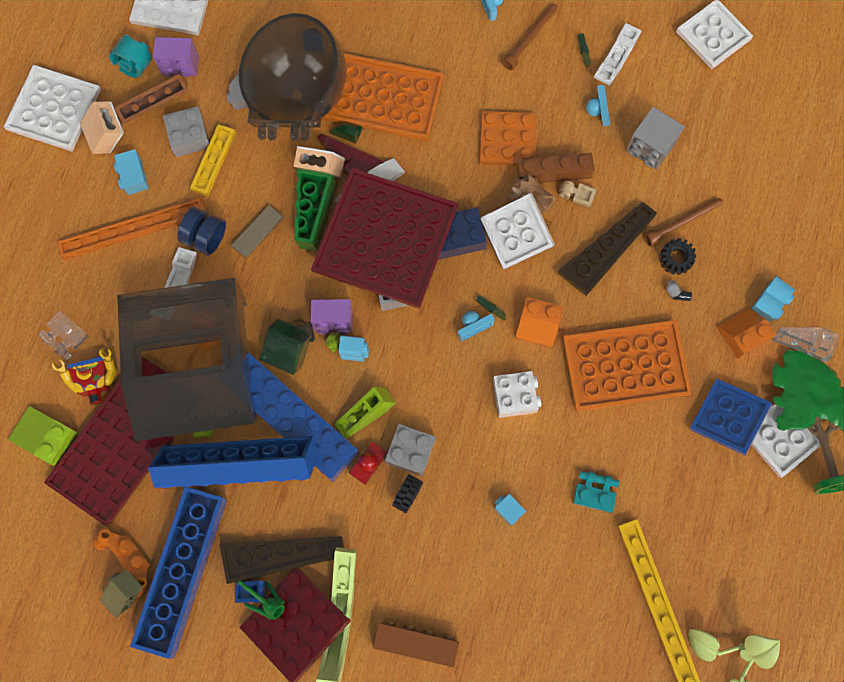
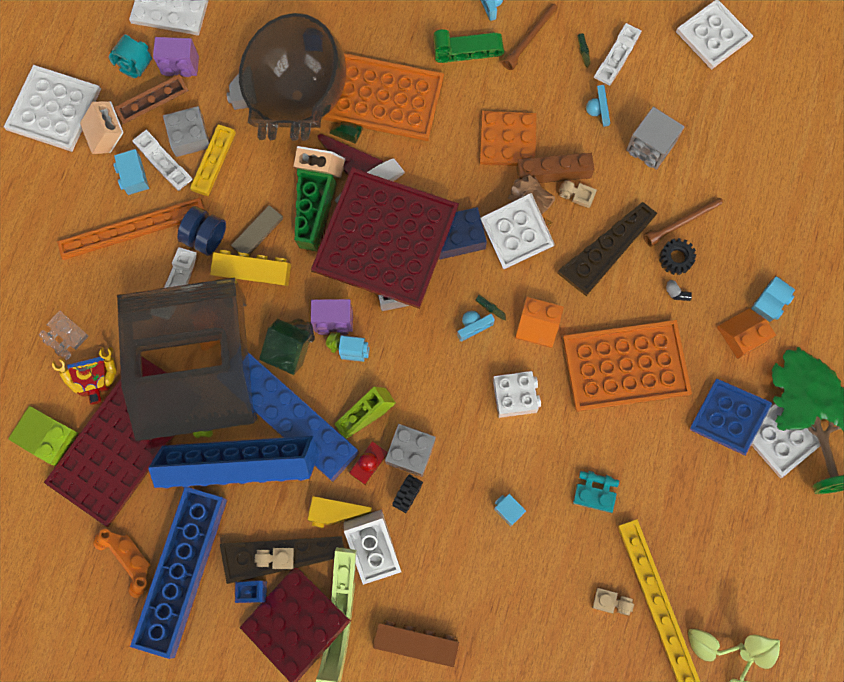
olive brick [100,569,143,618] -> none
green plant [238,580,284,620] -> none
clear slope [772,327,840,362] -> none
none -> white slope [132,130,193,191]
none -> yellow brick [210,250,291,286]
none -> tan plate [255,548,294,569]
none -> yellow slope [308,496,373,528]
none -> white slope [344,510,401,585]
none -> green beam [433,29,504,63]
none -> tan plate [593,588,634,616]

